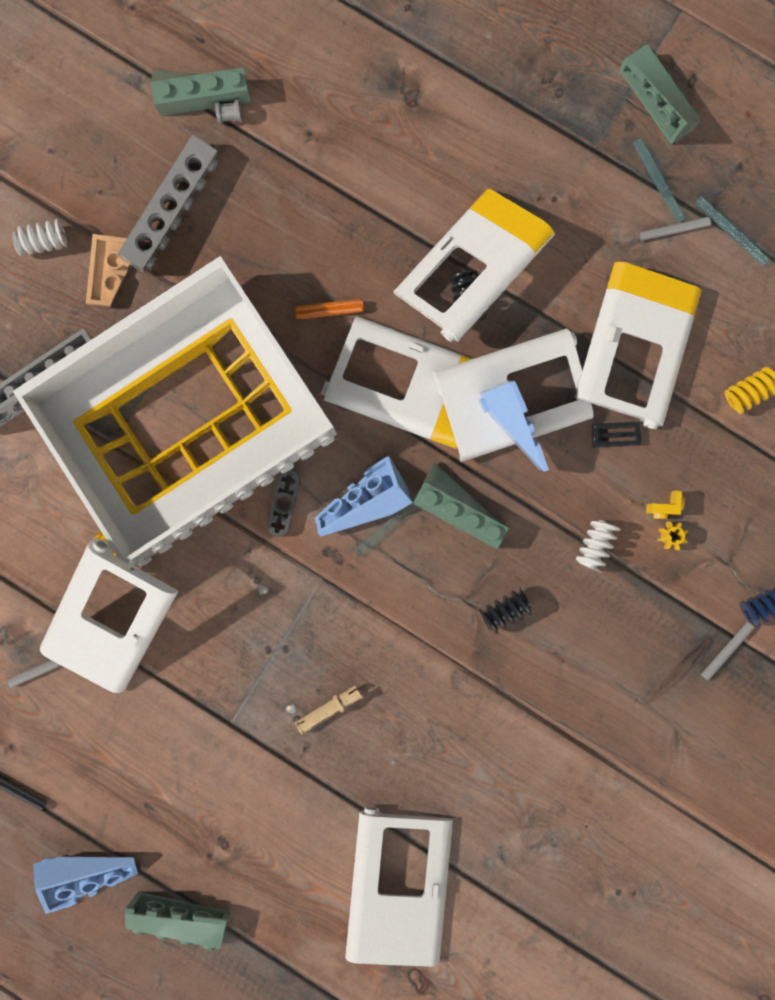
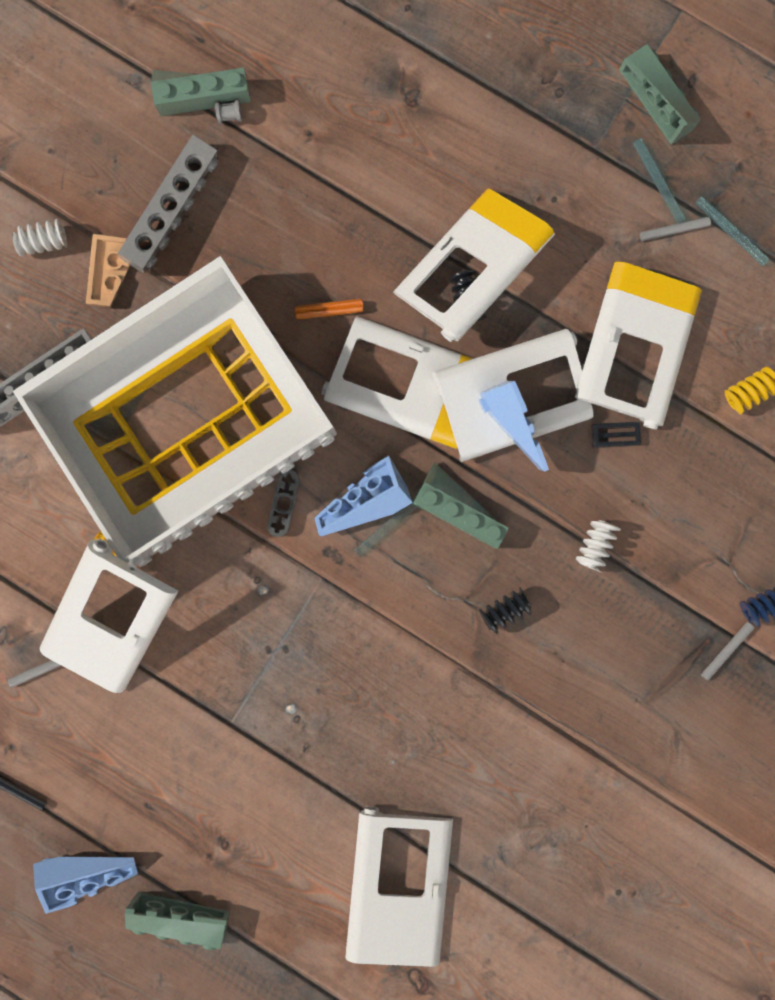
tan pin [295,684,364,735] -> none
yellow bracket [646,491,685,519] -> none
yellow gear [657,522,688,550] -> none

